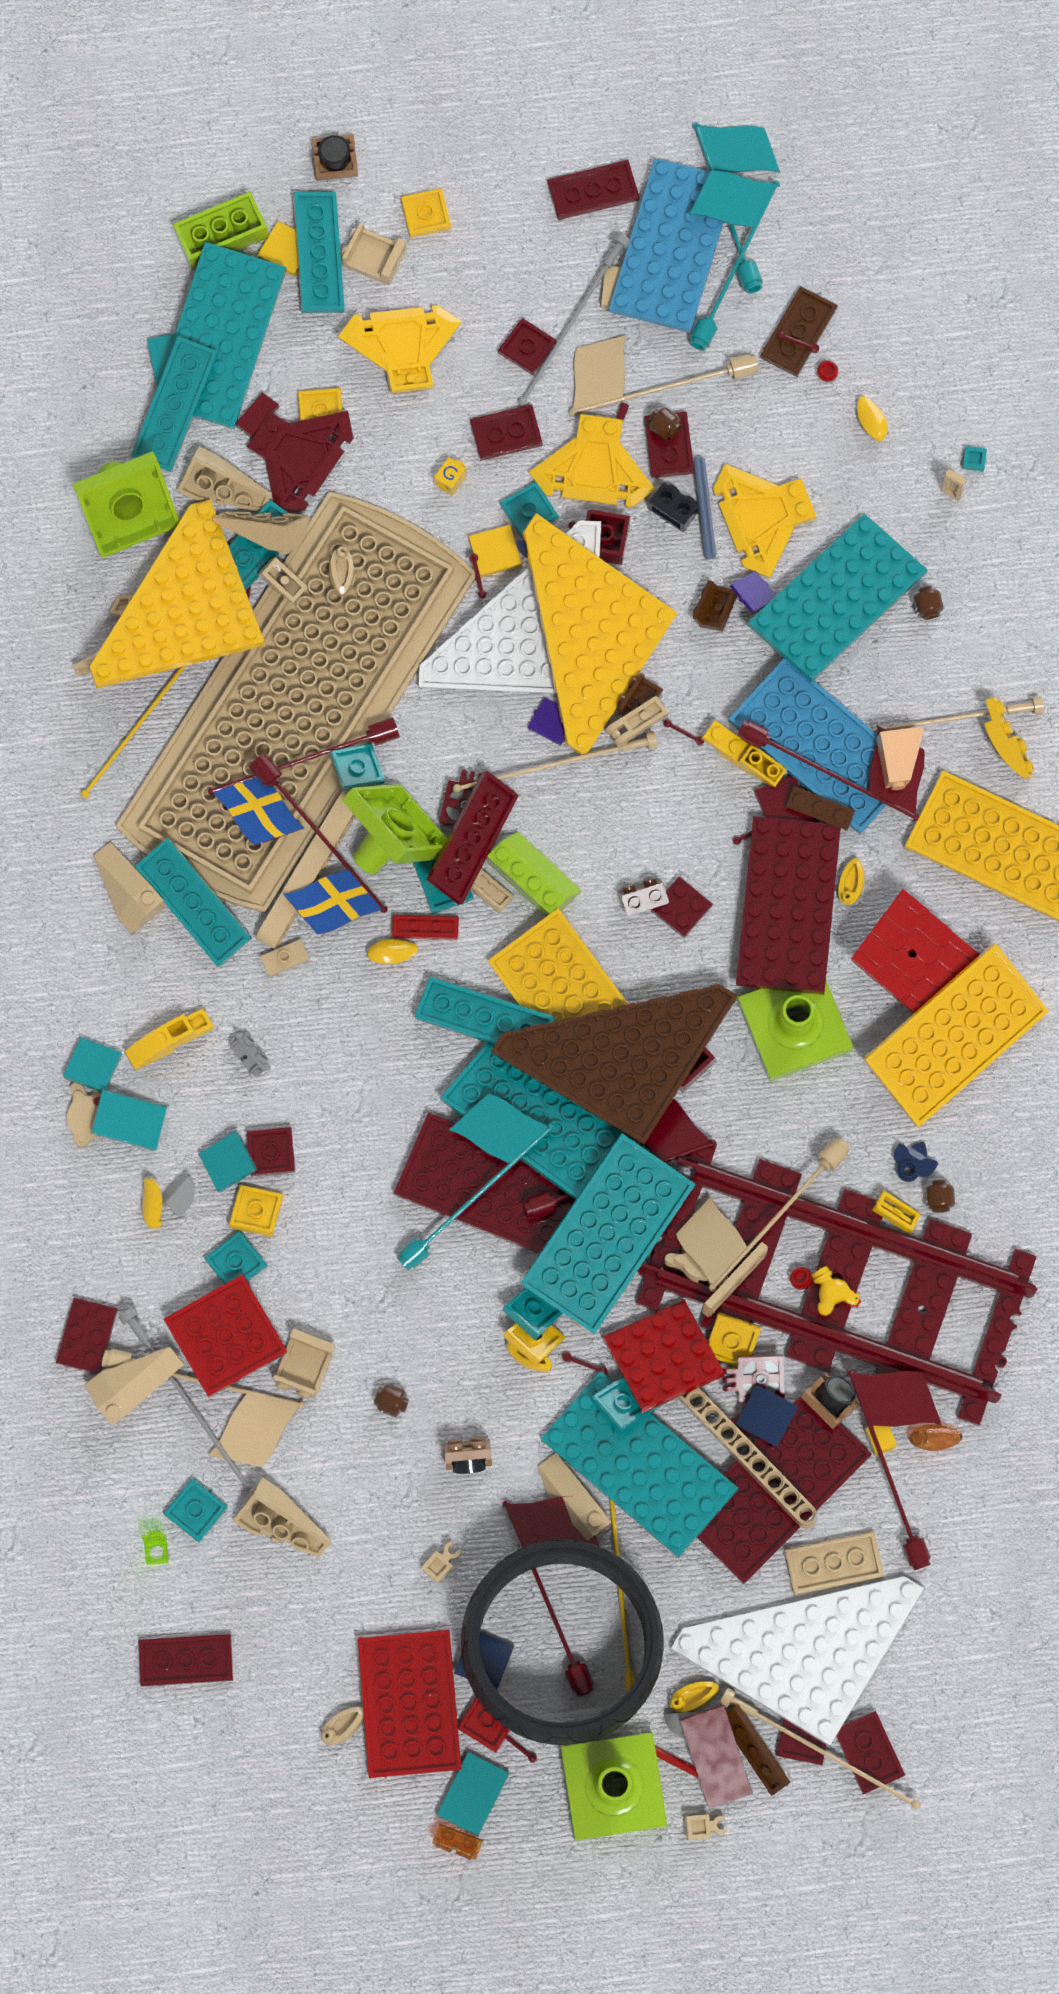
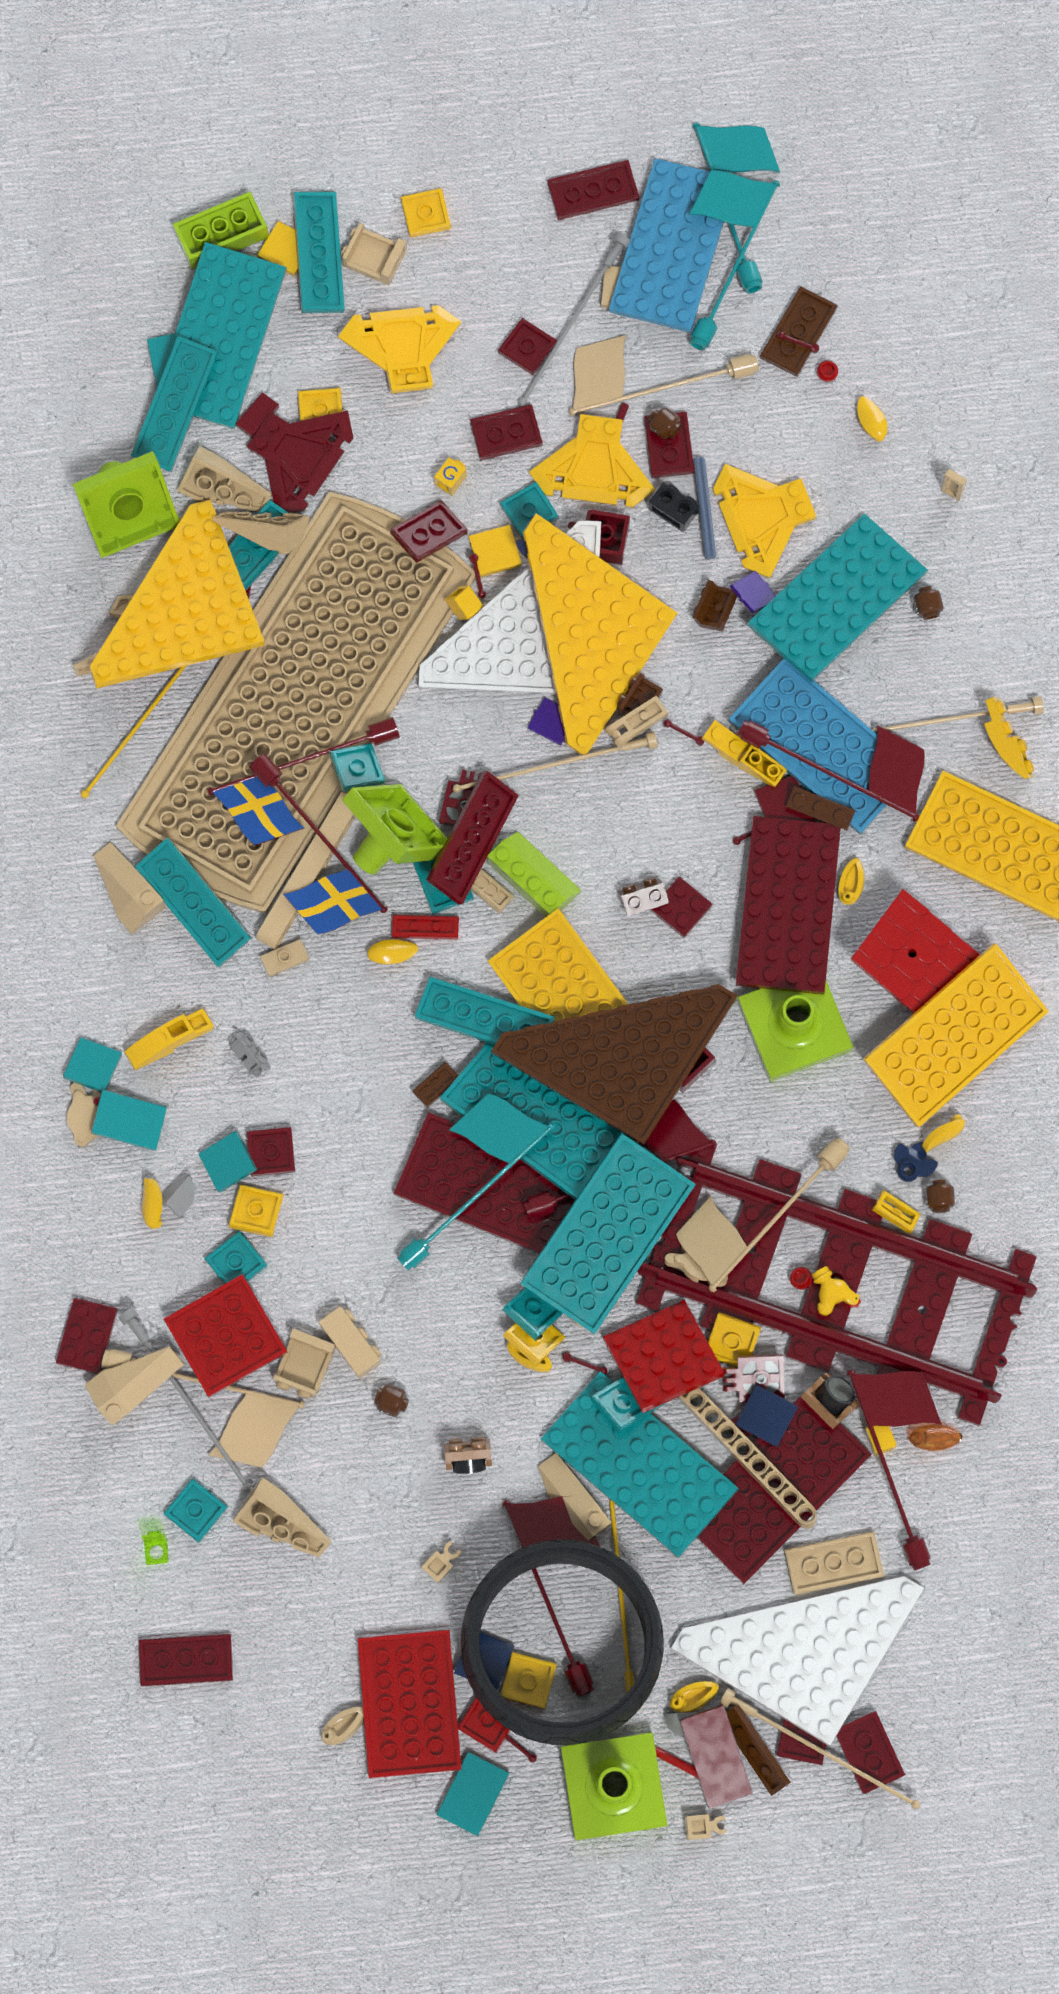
tan slope [257,557,307,603] -> none
piece [312,134,358,181] -> none
tan arm [329,546,354,597] -> none
clear orange hinge [432,1823,483,1861] -> none
tan tile [702,1242,768,1317] -> none
light nougat slope [876,727,924,790] -> none
teal tile [962,446,987,472] -> none
none -> tan brick [319,1306,382,1380]
none -> tile [390,500,468,563]
none -> reddish brown plate [412,1062,458,1108]
none -> yellow brick [444,586,484,621]
none -> yellow tile [501,1652,557,1710]
none -> yellow arm [922,1114,965,1153]

